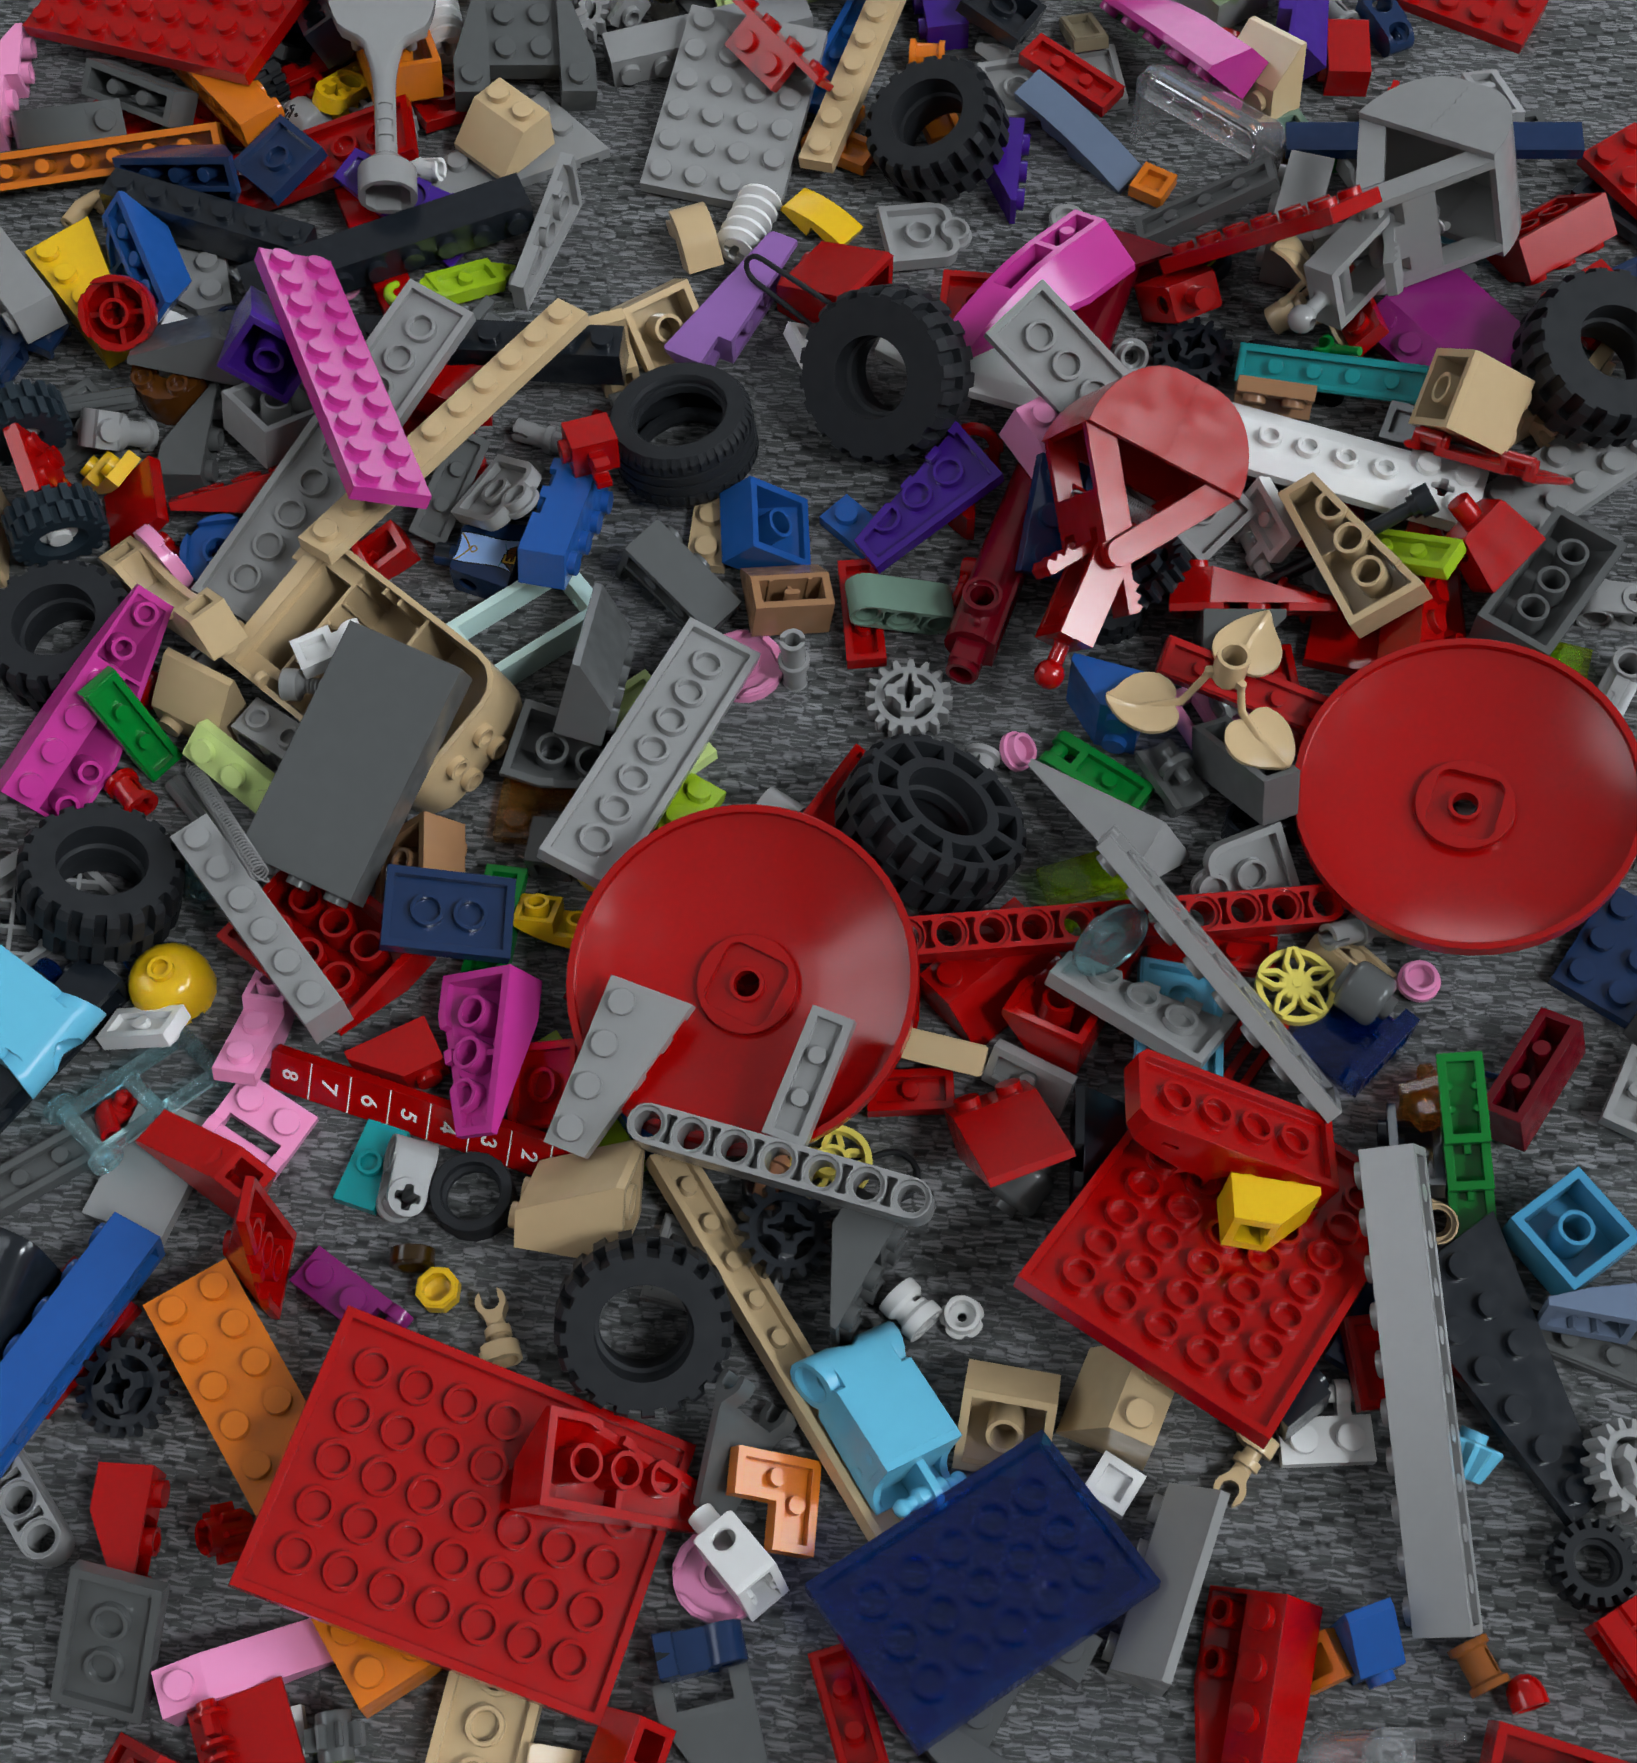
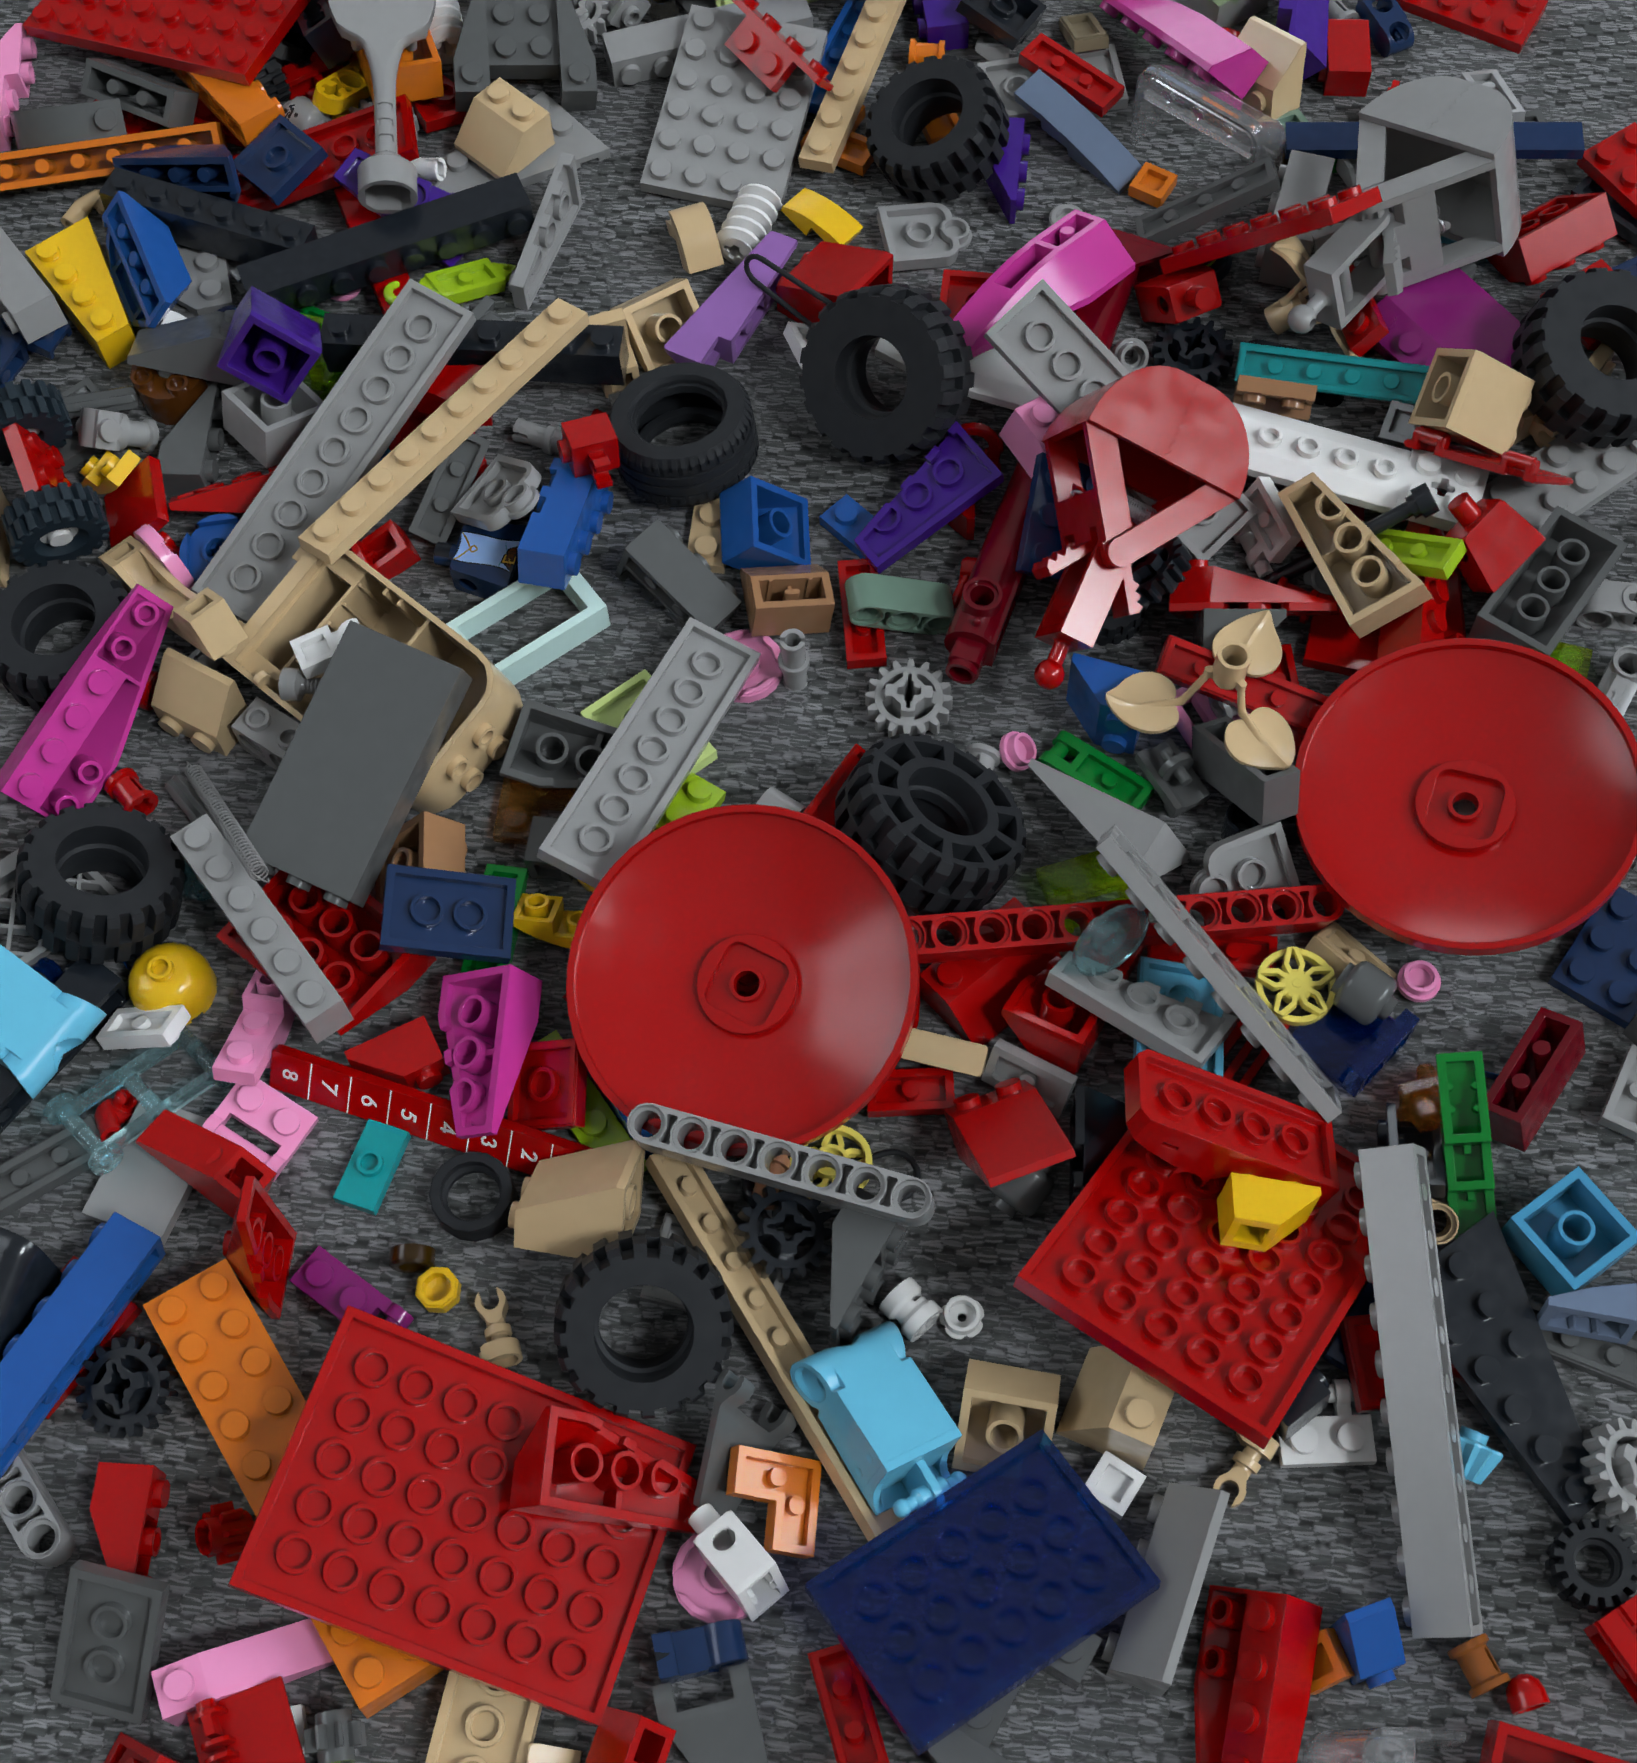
red cylinder [77,274,158,352] -> none
green tile [77,666,183,783] -> none
yellowish green plate [182,719,275,814] -> none
dark pink plate [254,247,432,509] -> none
light grey piece [376,1134,439,1224] -> none
light grey wing [543,974,696,1159] -> none
dark grey slope [553,582,636,746] -> none
light grey plate [761,1005,857,1147] -> none
green hand [1312,335,1363,356] -> none
light grey pin [1318,913,1385,951] -> none

